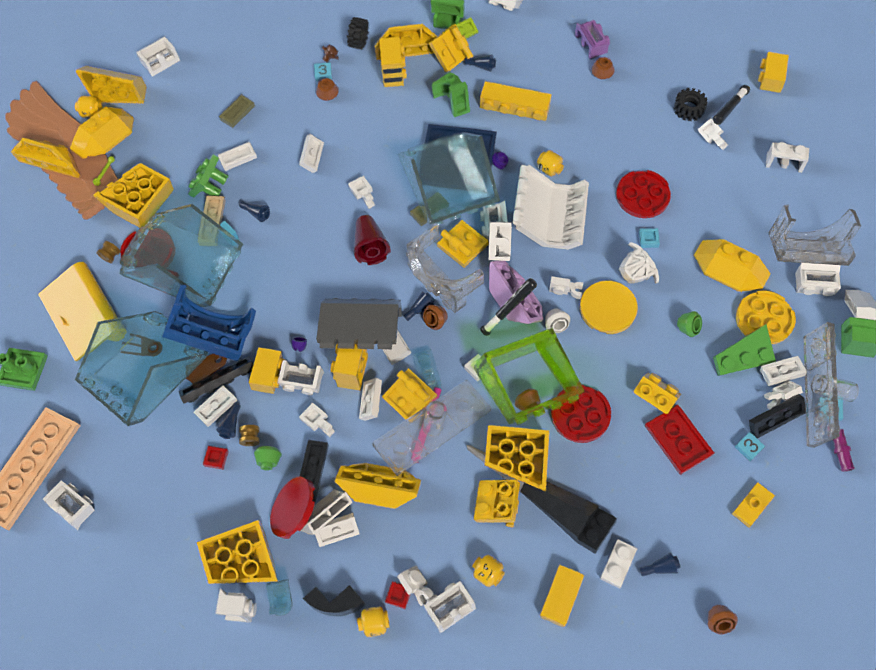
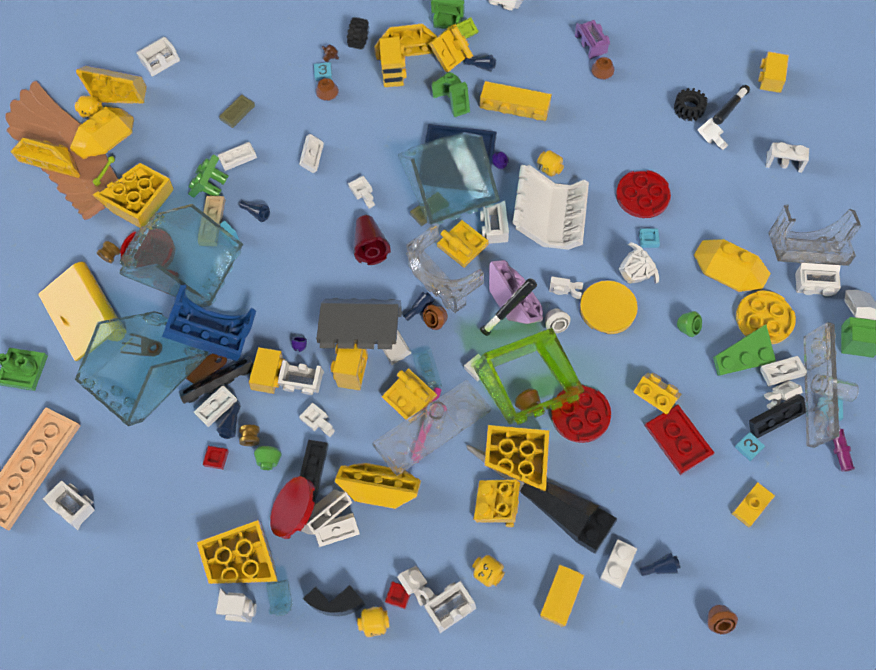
white plate [359,378,382,421] -> none
white window [489,221,512,261] -> none

